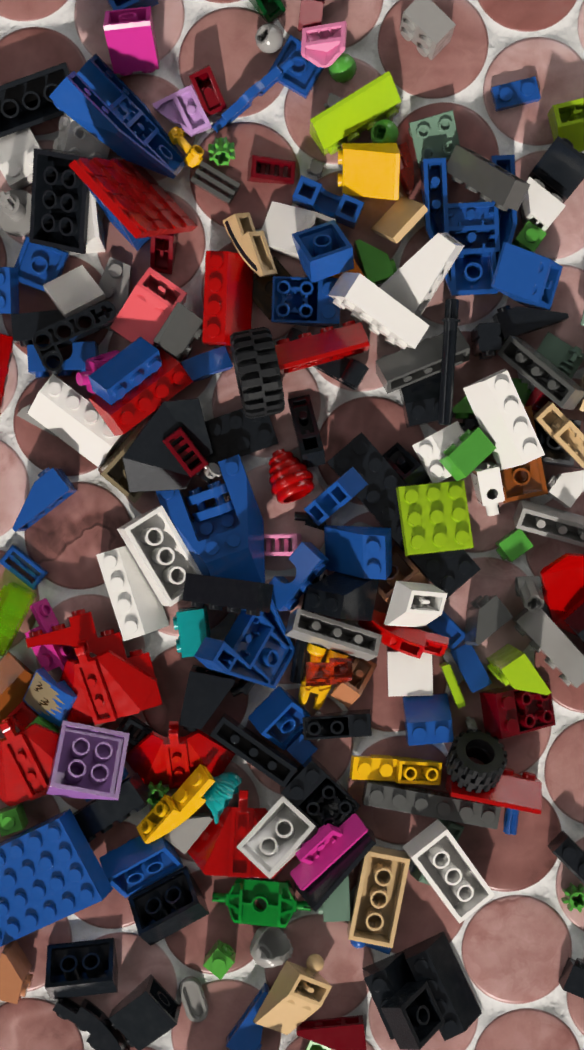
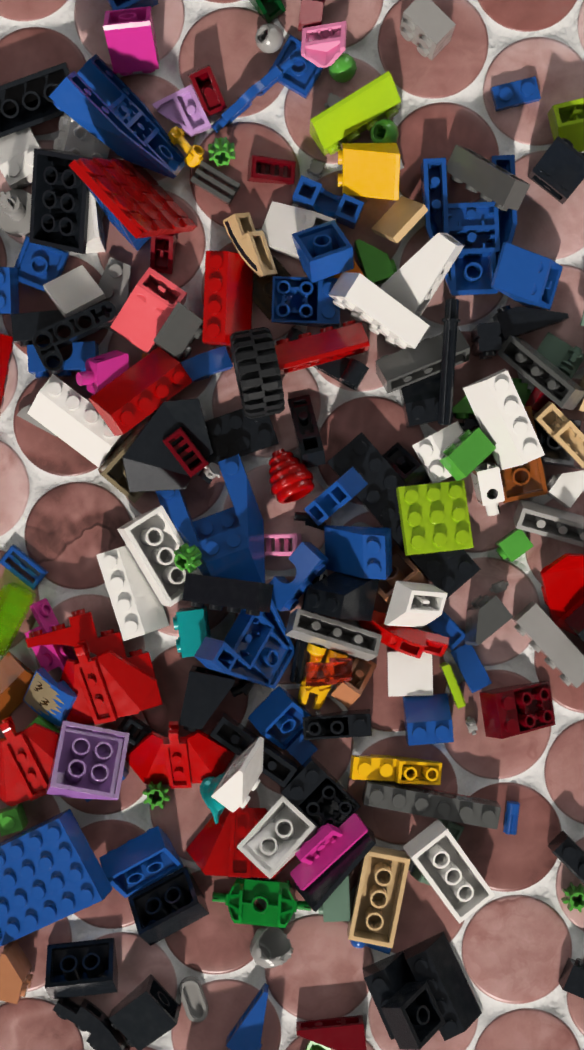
red tile [7,701,39,731] -> none
blue slope [13,467,78,532] -> none
black brick [73,772,152,843] -> none
blue brick [89,337,162,405] -> none
yellow slope [136,764,215,844] -> none
light grey slope [164,811,213,854] -> none
blue brick [186,480,234,522] -> none
bright green brick [203,939,236,980] -> none
tan slope [253,954,332,1035] -> none
clear red slope [398,142,414,196] -> none
sand green hinge [408,110,460,168] -> none
black tyre [445,729,508,793] -> none
red slope [445,763,542,815] -> none
lime slope [486,643,552,695] -> none
bright green brick [512,220,547,253] -> none
light grey piece [515,576,544,612] -> none
white slope [520,177,566,231] -> none
none -> bright green gear [174,543,202,573]
none -> white slope [211,736,264,813]
none -> light grey piece [490,580,509,594]

